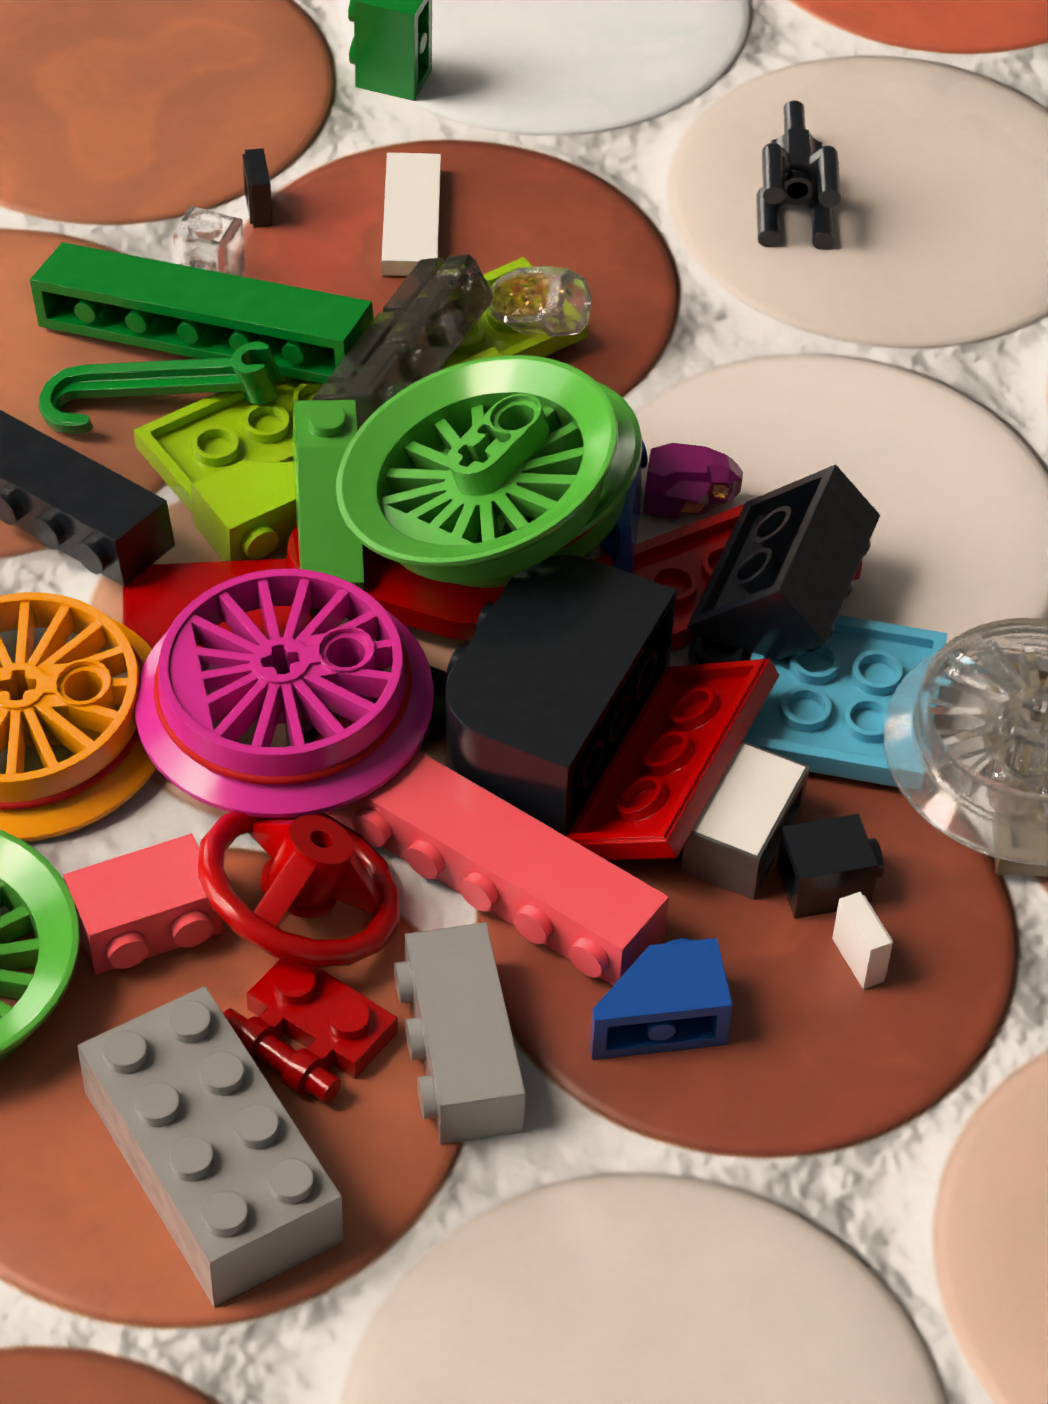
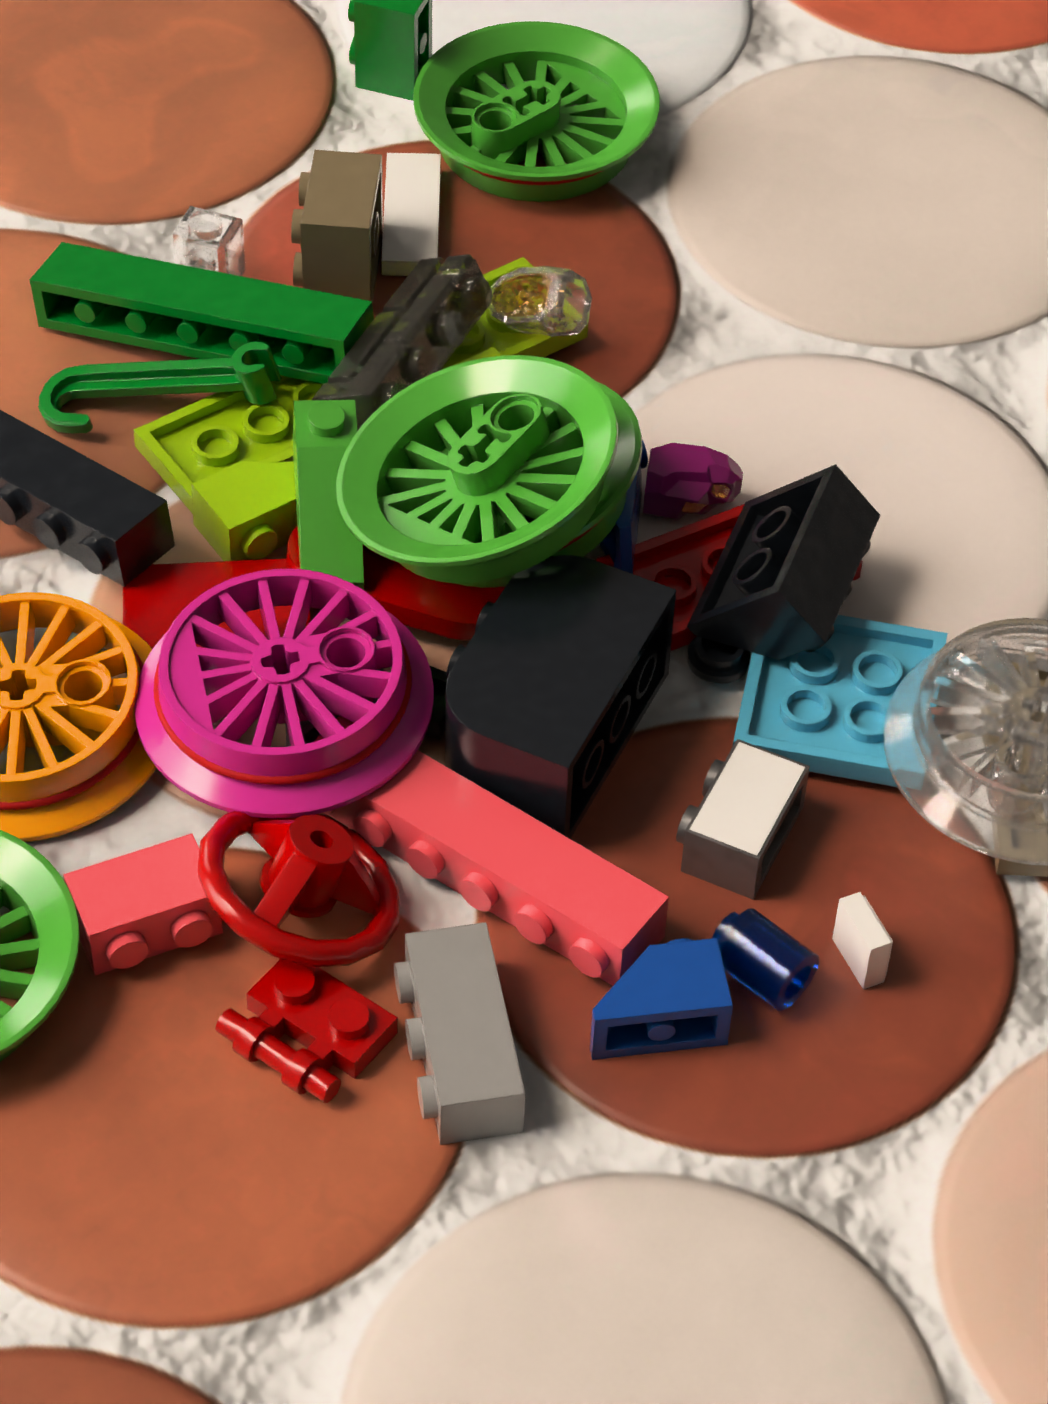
light grey brick [77,986,344,1308] -> none
black tile [242,148,272,228] -> none
red tile [566,659,779,860] -> none
black plant [756,100,841,250] -> none
black brick [776,814,884,919] -> none
none -> dark tan brick [291,150,383,304]
none -> bright green piece [413,21,660,202]
none -> clear blue brick [712,908,820,1011]

